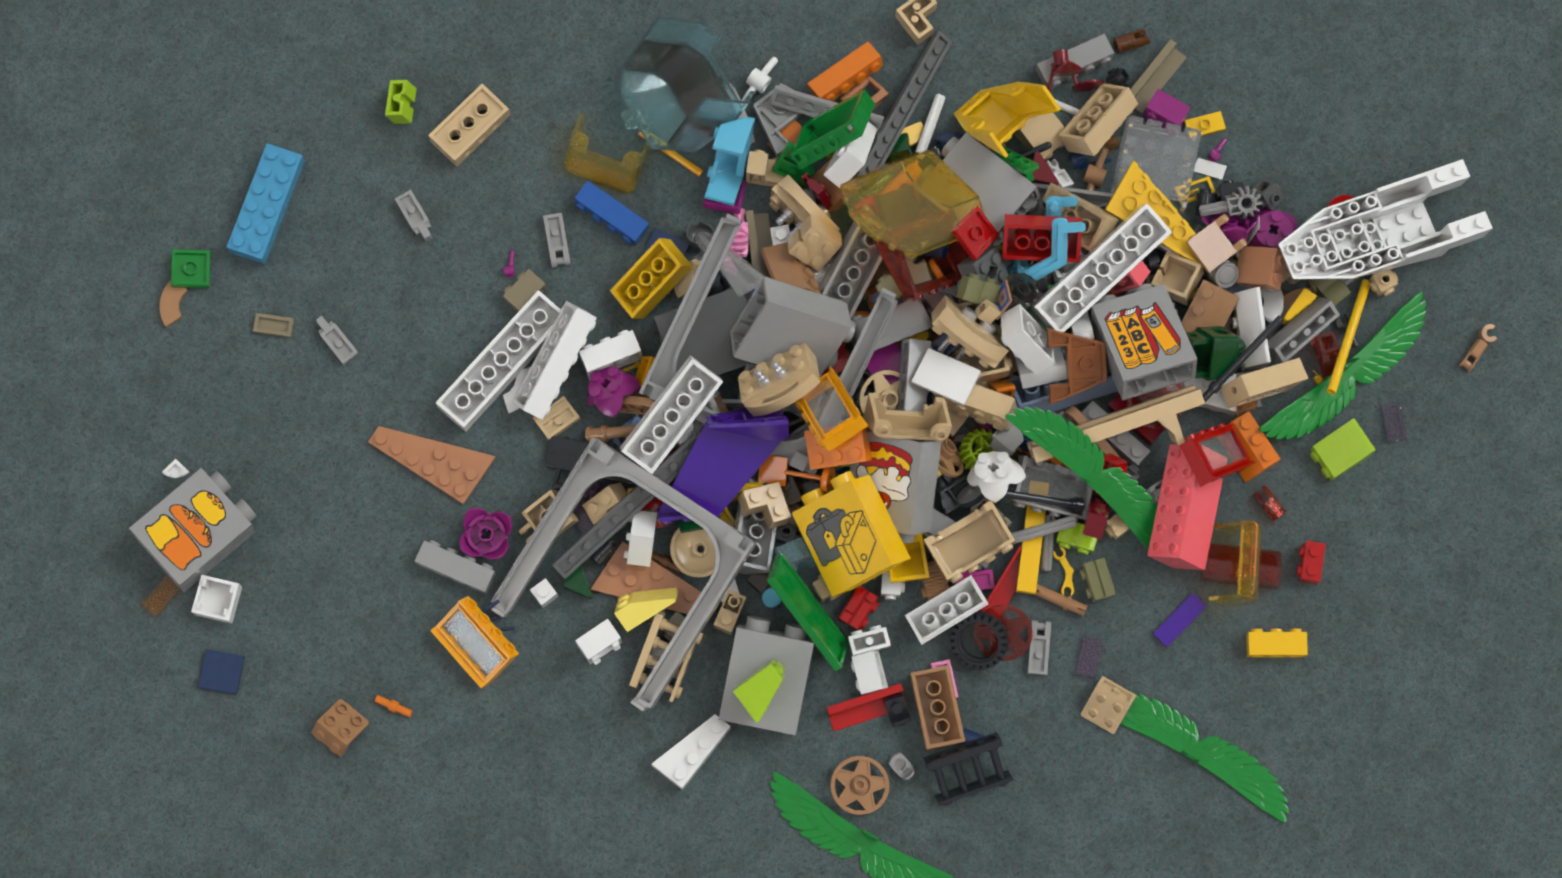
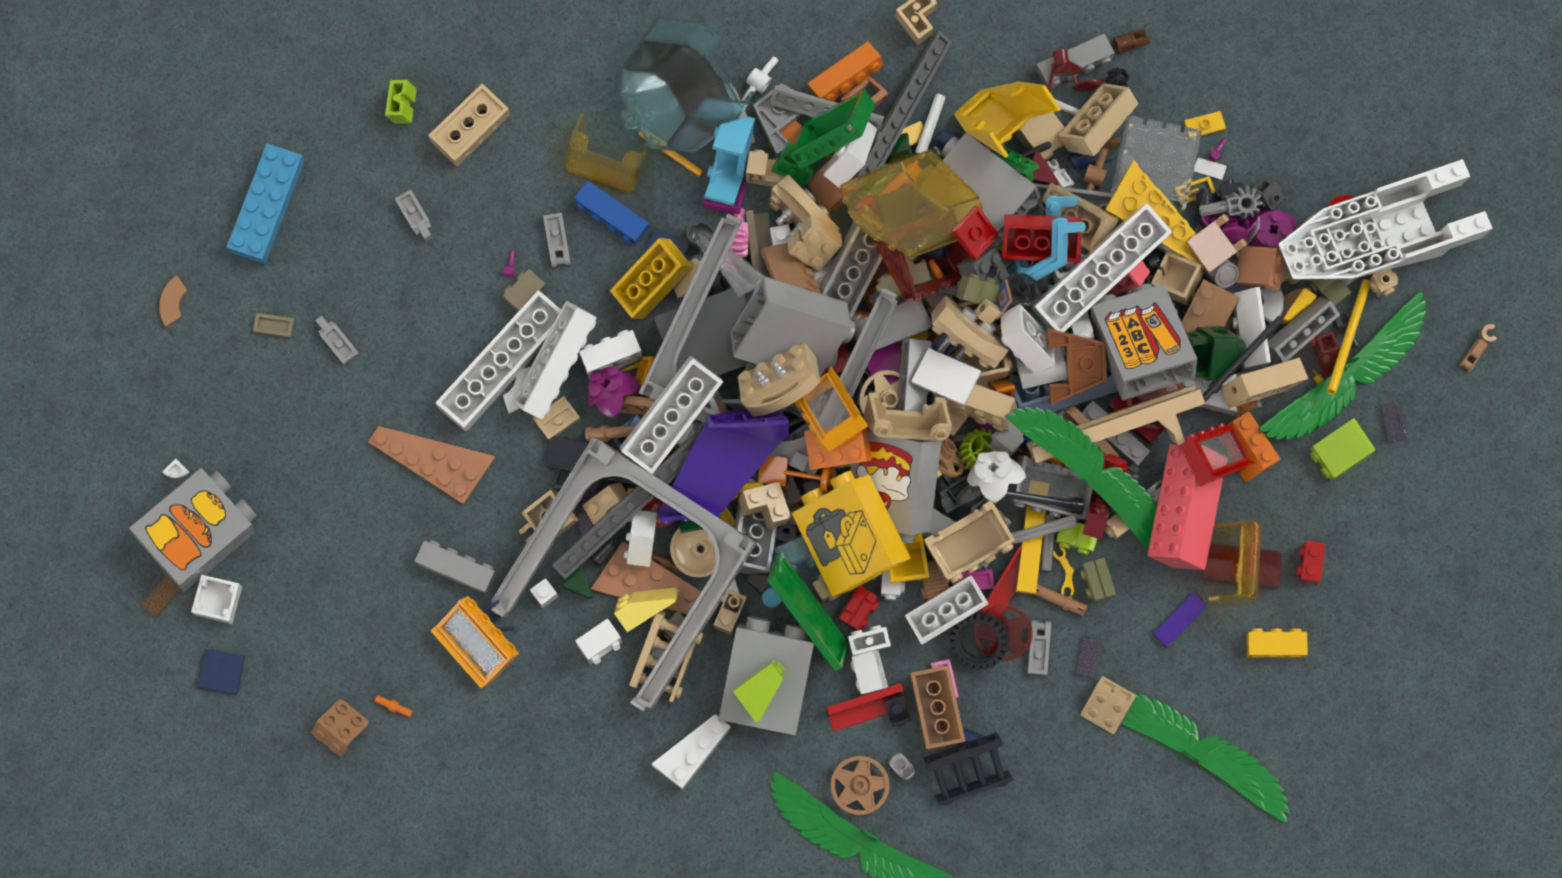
green tile [171,249,210,288] -> none
magenta brick [460,508,512,560] -> none
dark red plate [801,172,832,210] -> none
dark tan panel [1130,39,1186,113] -> none
magenta brick [1143,89,1191,136] -> none
clear red hinge [1253,484,1287,522] -> none

